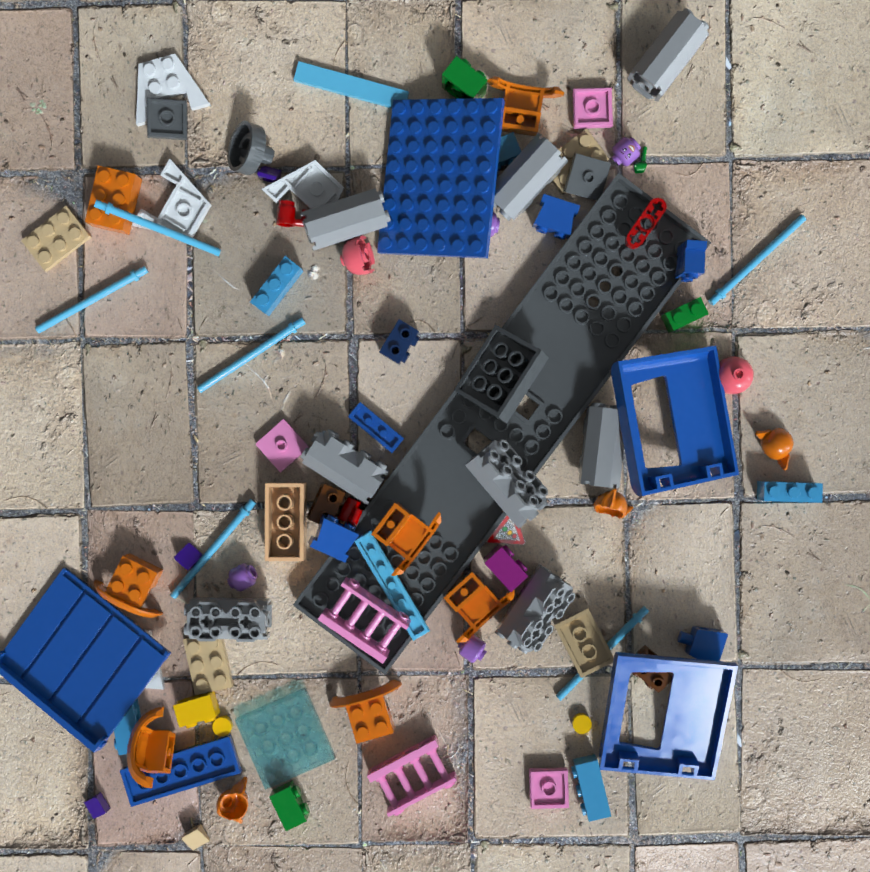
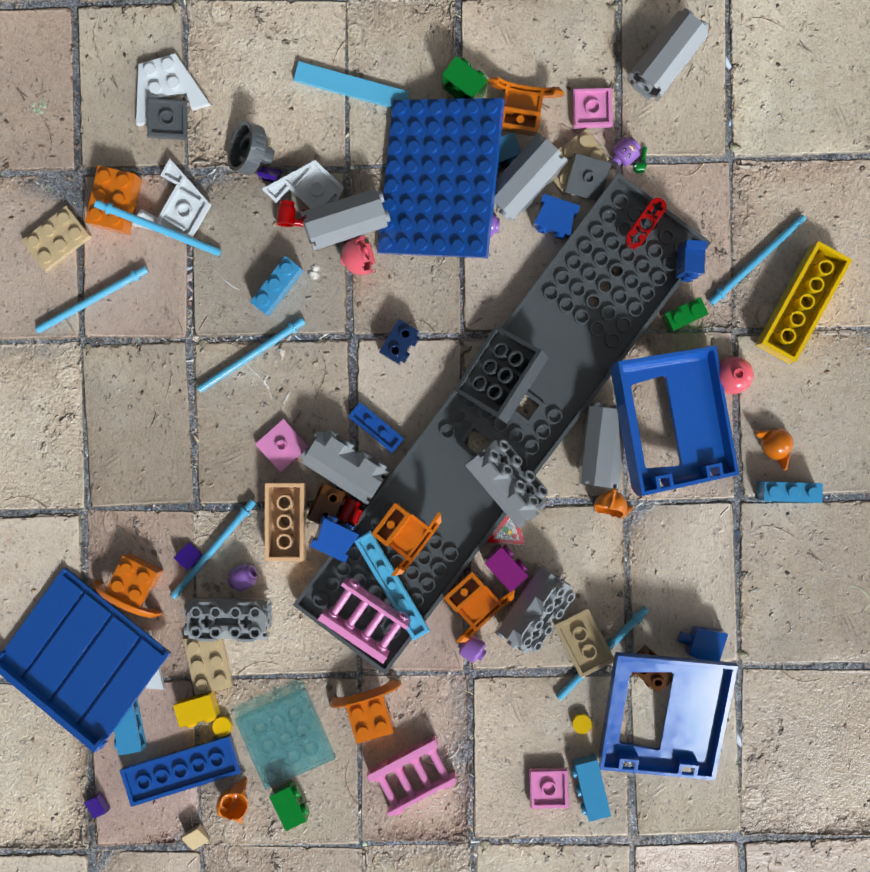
orange piece [127,707,176,789] -> none
none -> yellow brick [754,241,853,364]

